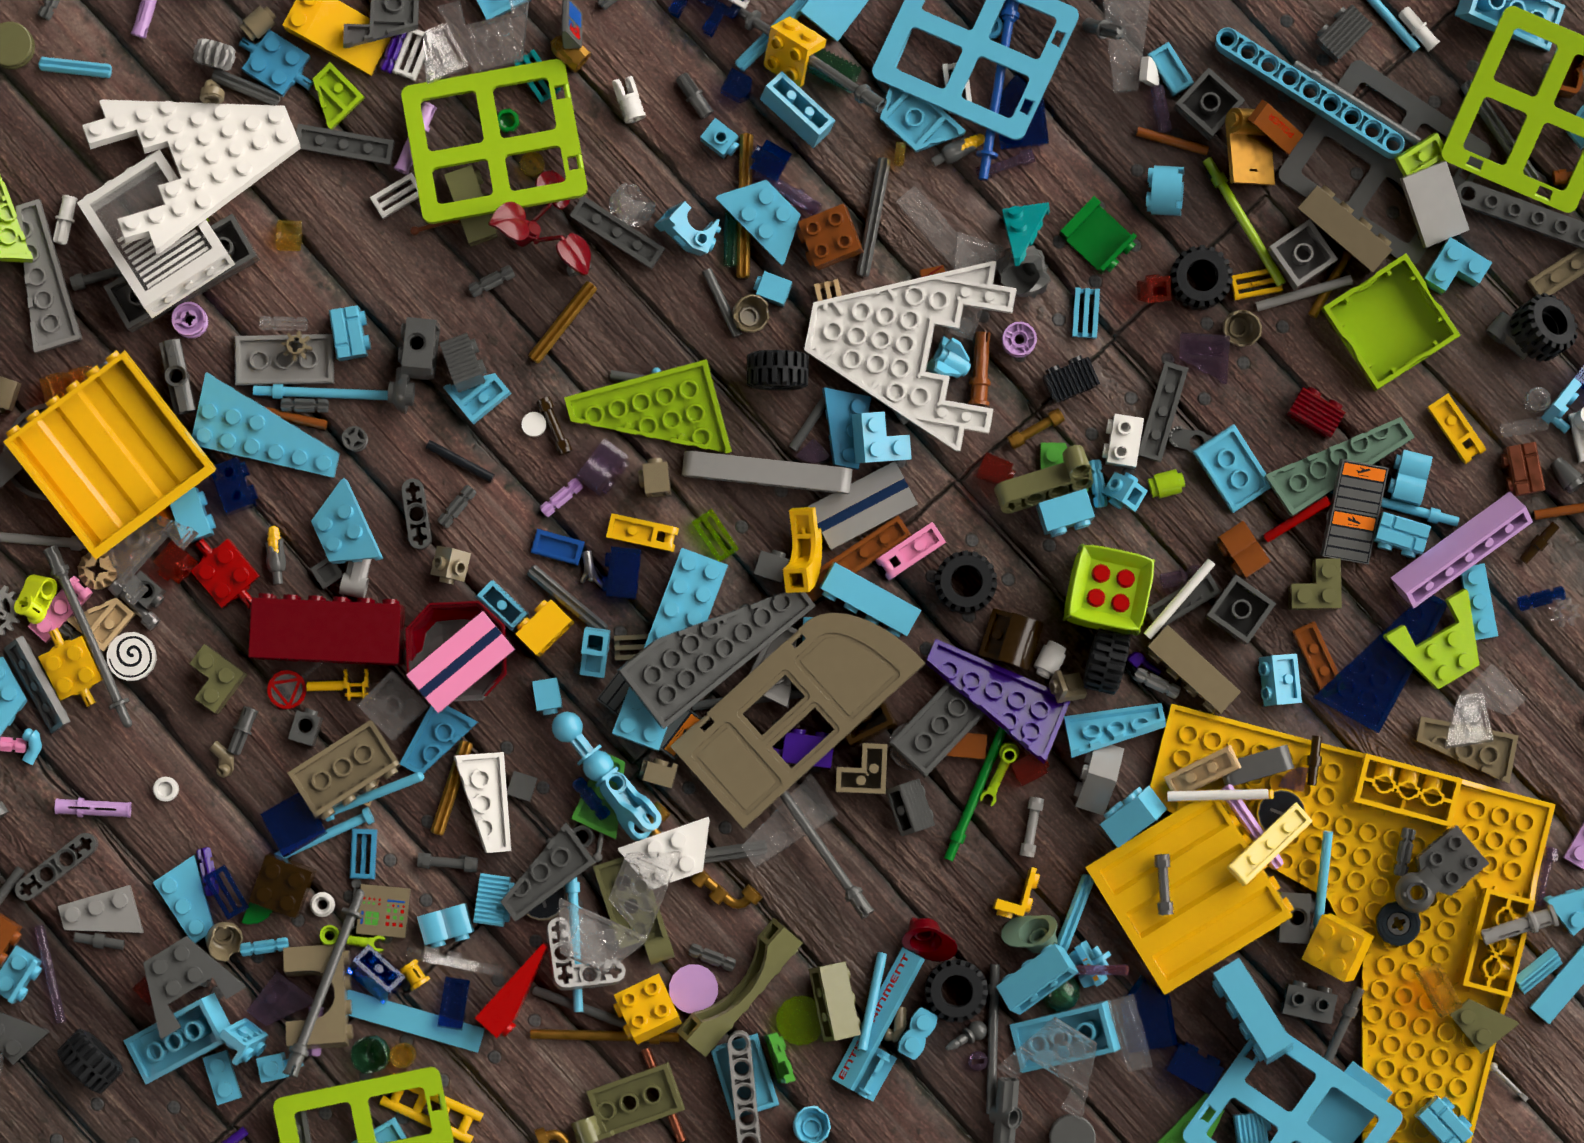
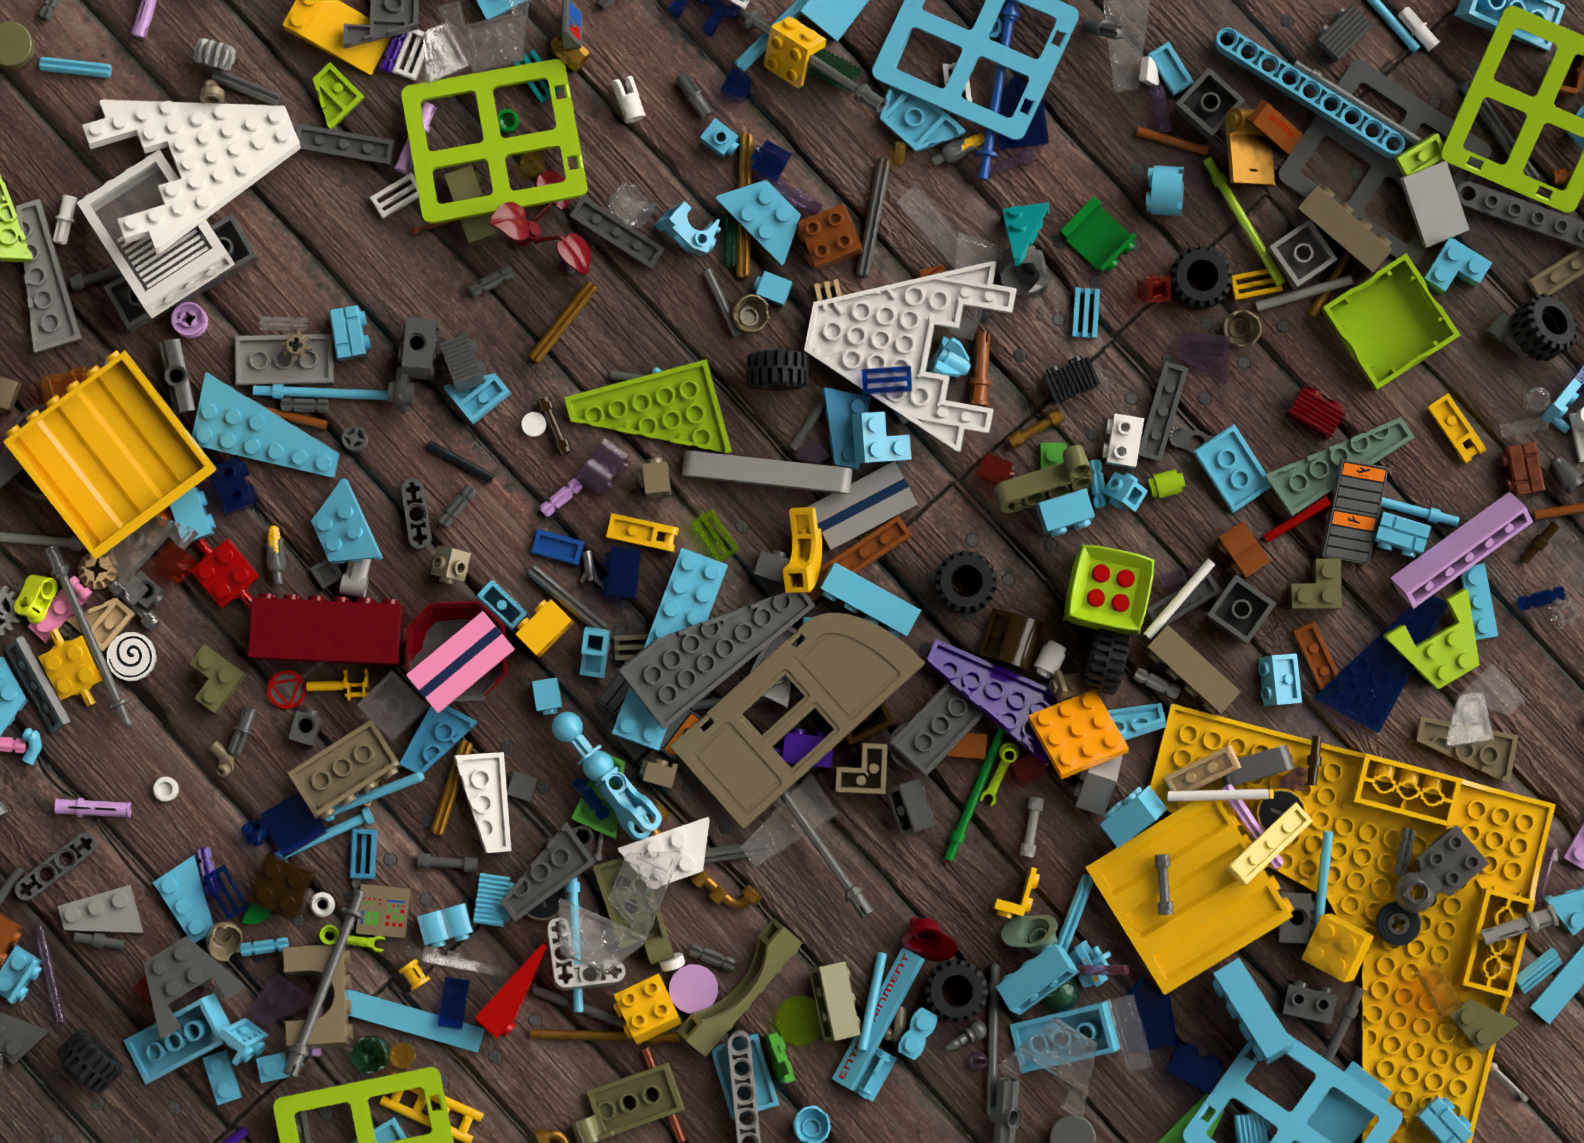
dark tan brick [239,6,276,41] -> none
dark azure plate [239,30,314,97] -> none
clear yellow slope [275,220,302,251] -> none
clear blue brick [347,944,405,1005] -> none
medium azure brick [760,71,835,148] -> none
bright pink plate [875,522,946,581] -> none
lavender wheel [1002,322,1037,358] -> none
dark purple hand [1127,652,1161,676] -> none
medium azure brick [1387,450,1433,506] -> none
none -> clear blue tile [241,820,268,846]
none -> white tile [659,953,685,971]
none -> clear blue tile [861,366,913,395]
none -> light orange plate [1028,690,1129,779]

